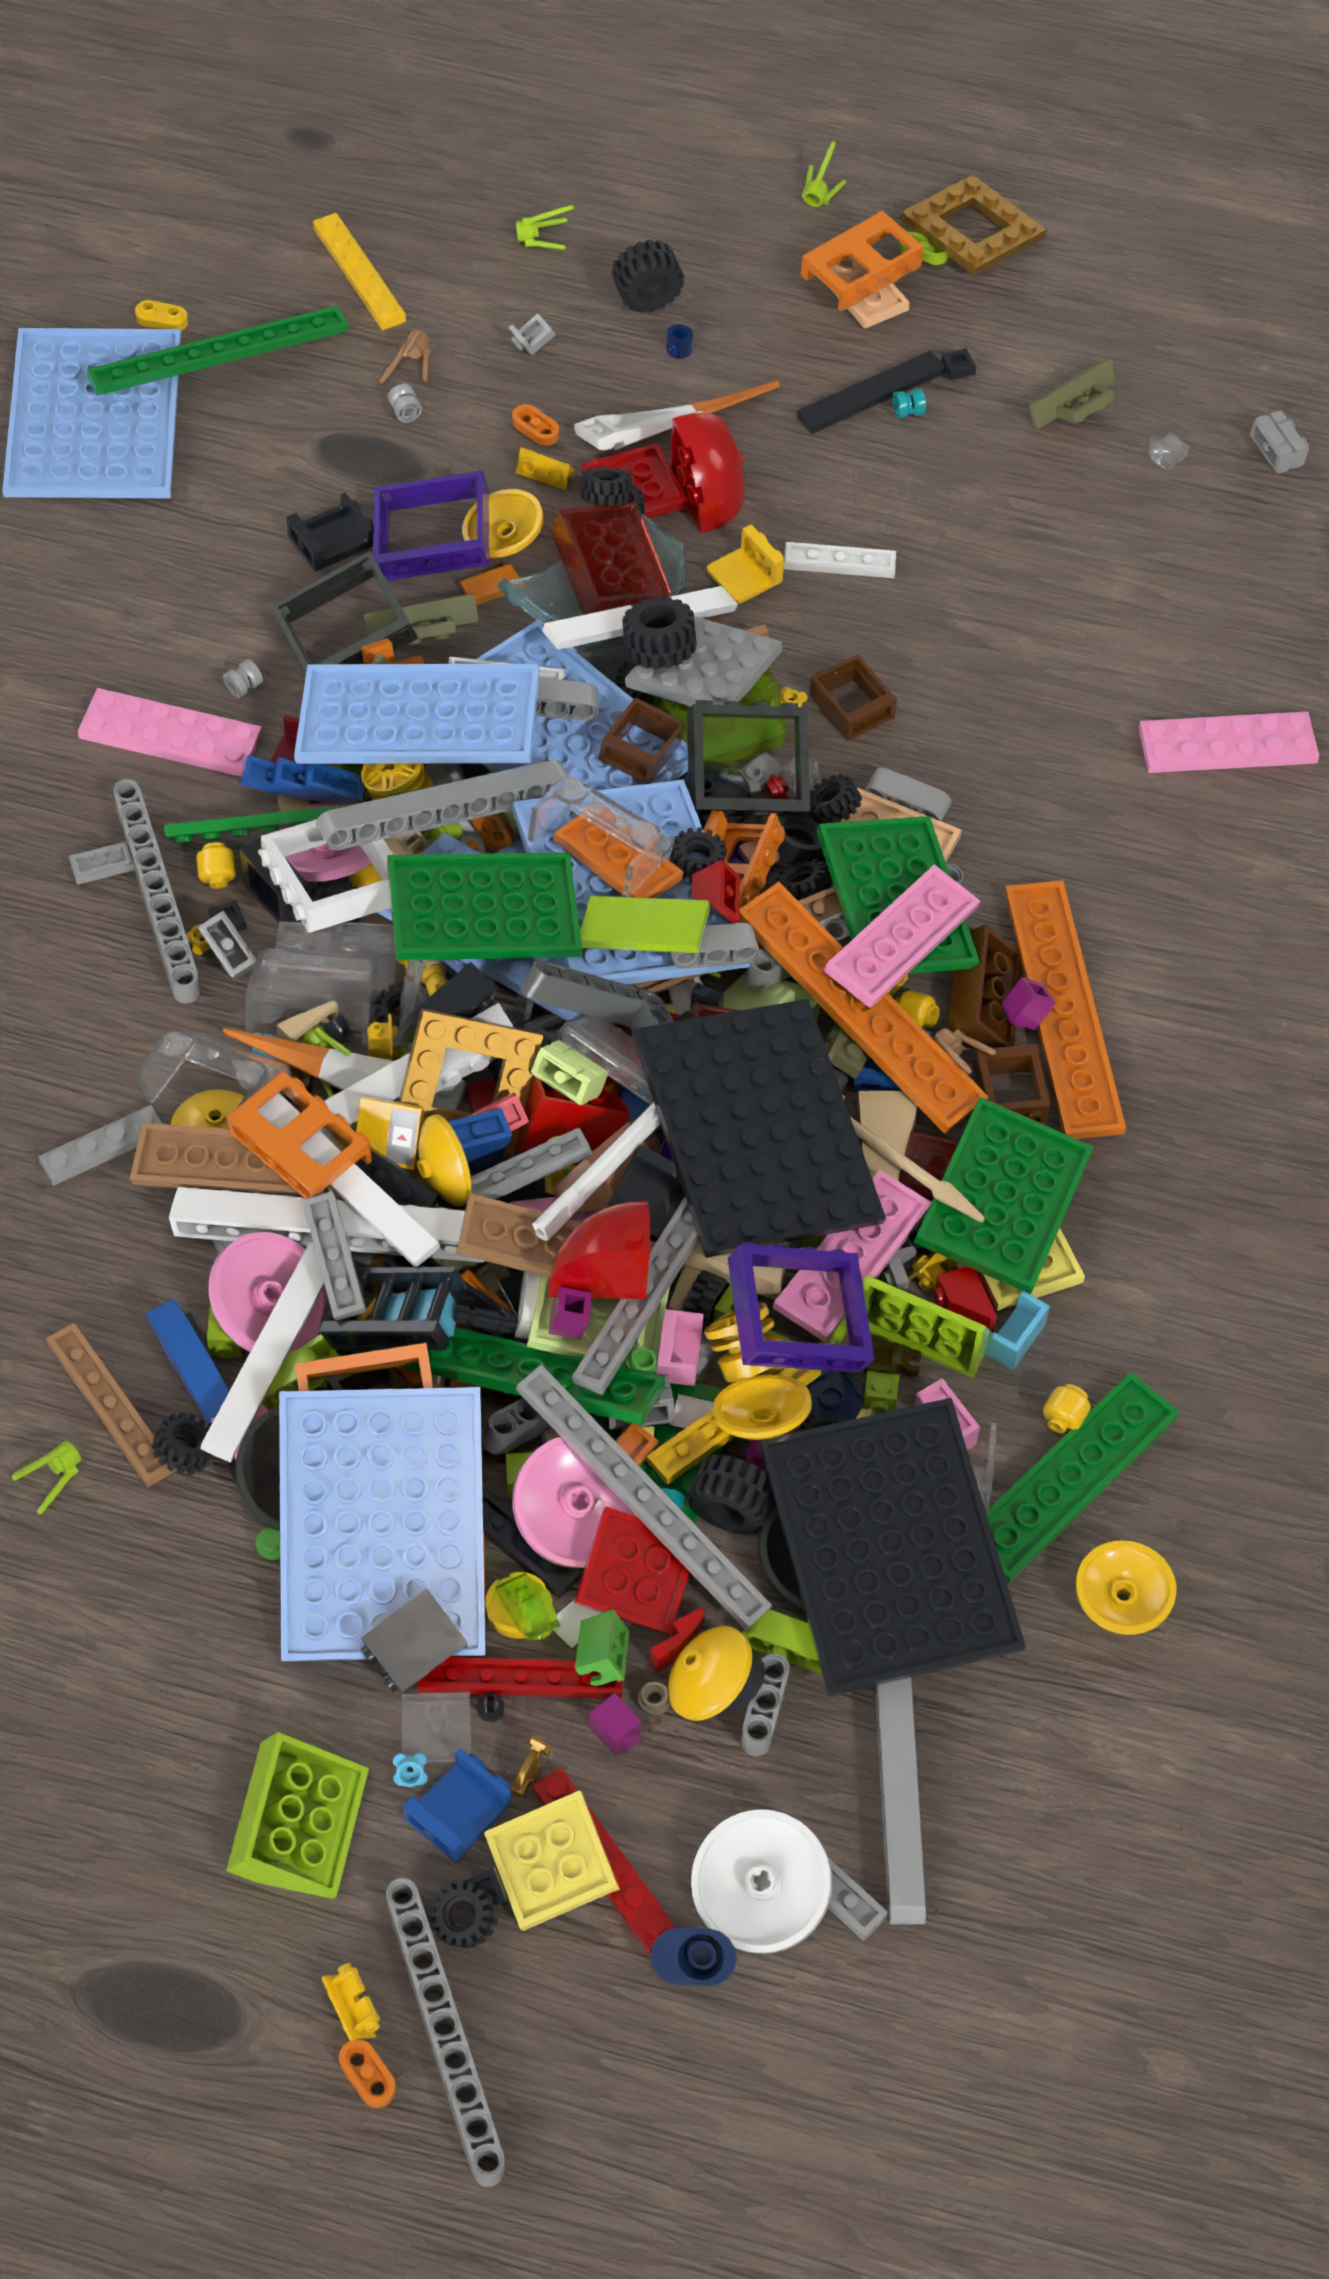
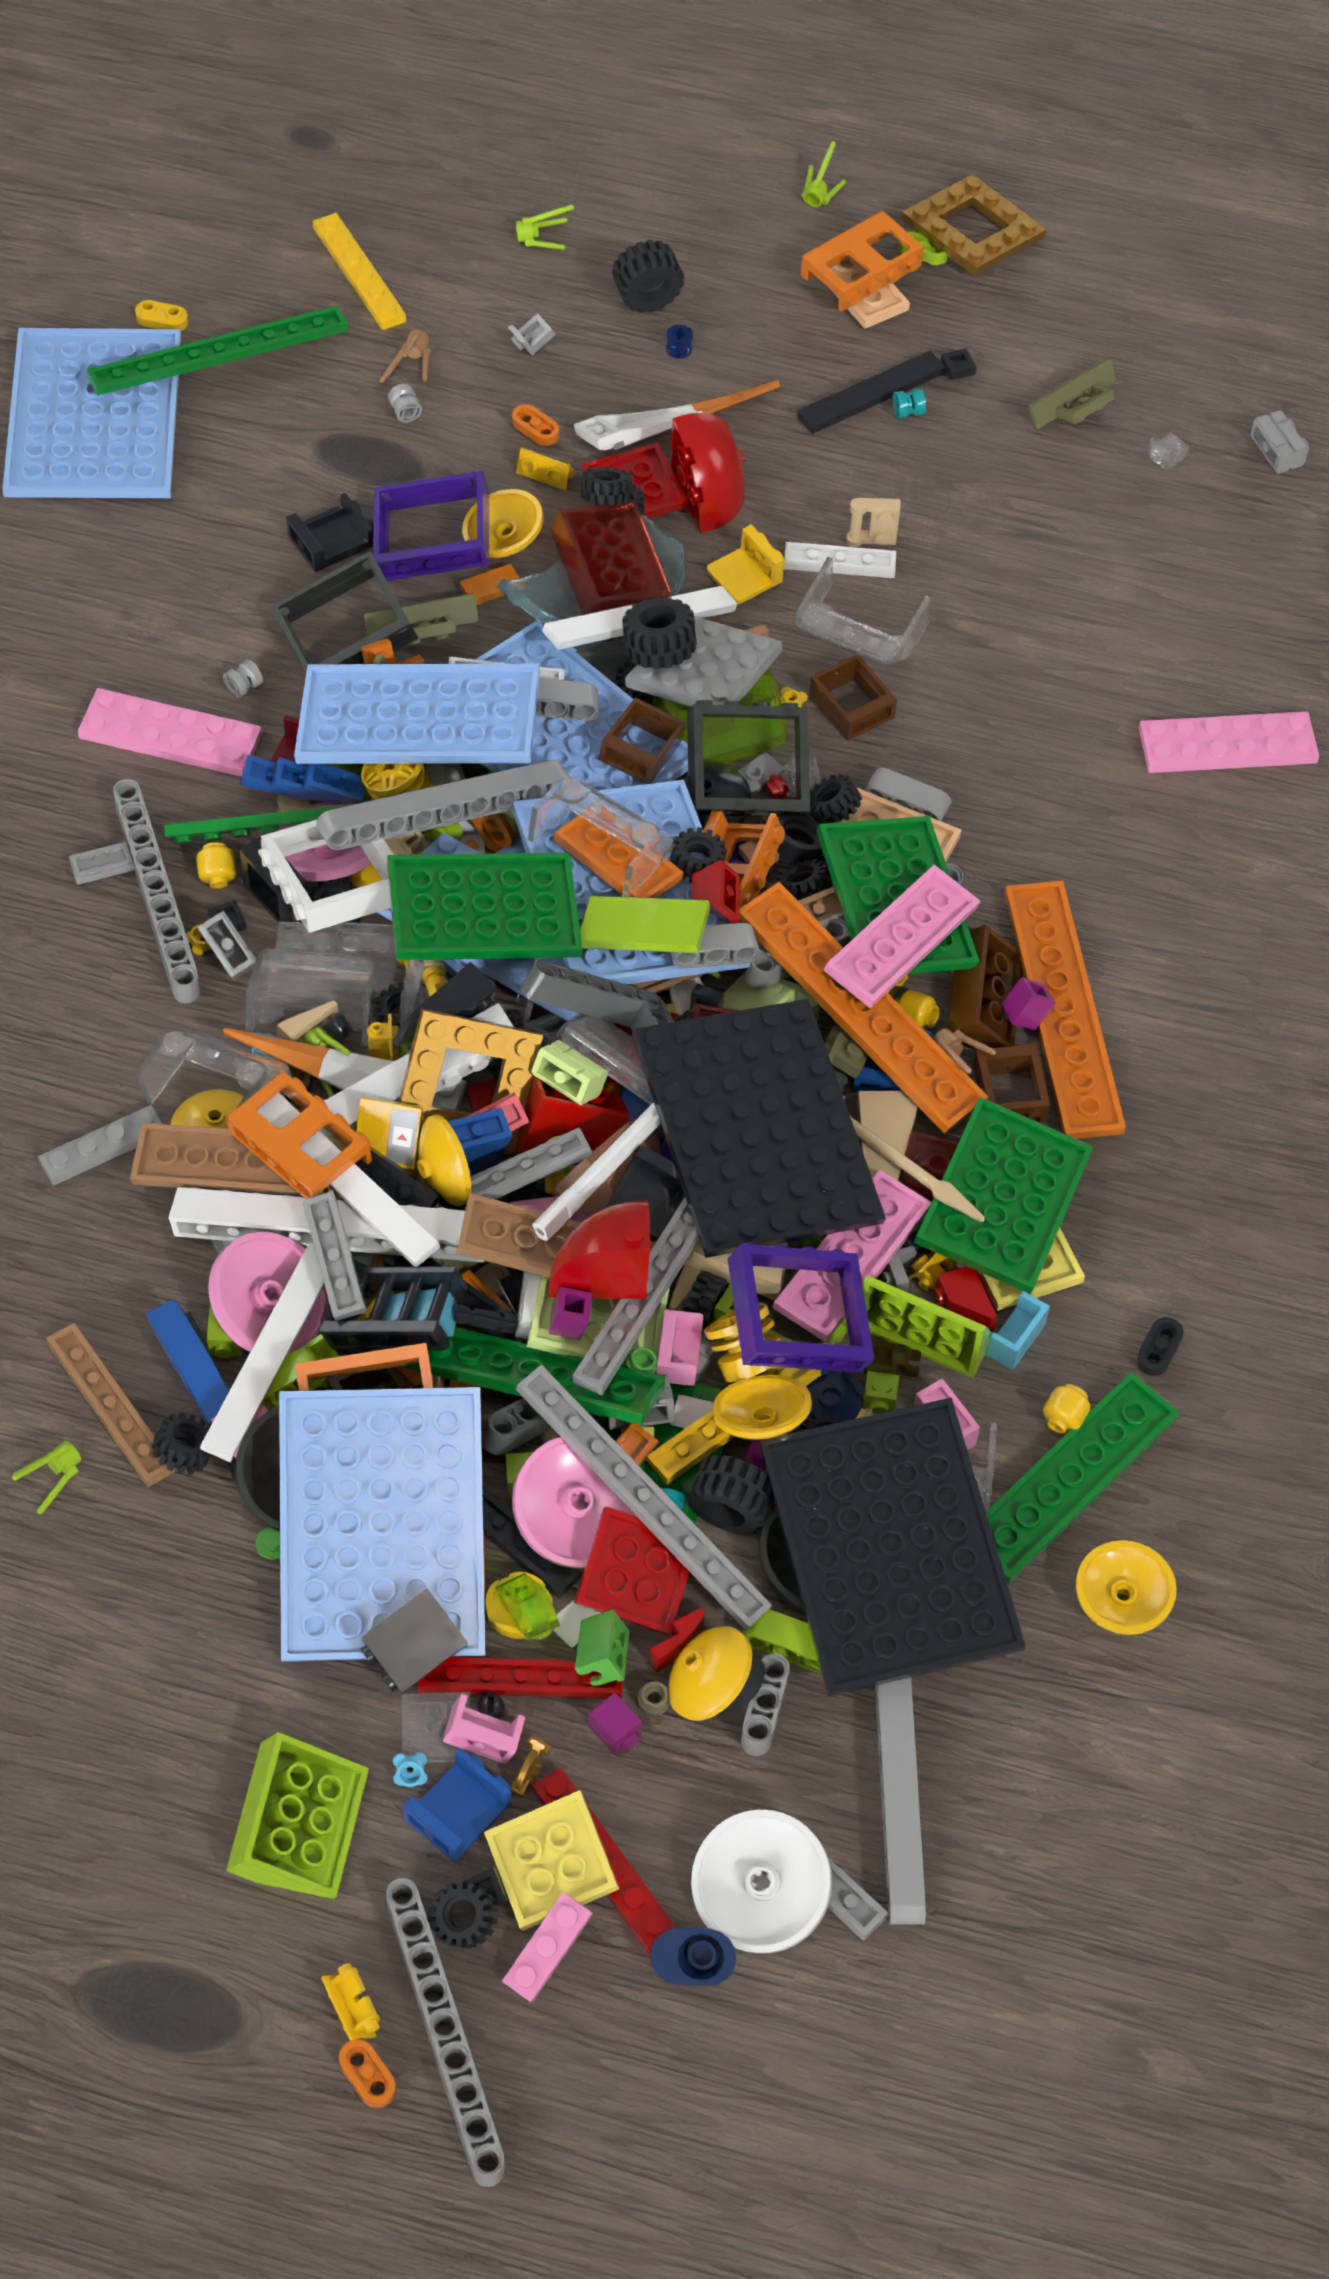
none -> bright pink panel [442,1693,525,1764]
none -> bright pink plate [502,1892,594,2003]
none -> clear windscreen [795,557,930,666]
none -> tan plate [846,498,901,548]
none -> black plate [1137,1317,1184,1376]

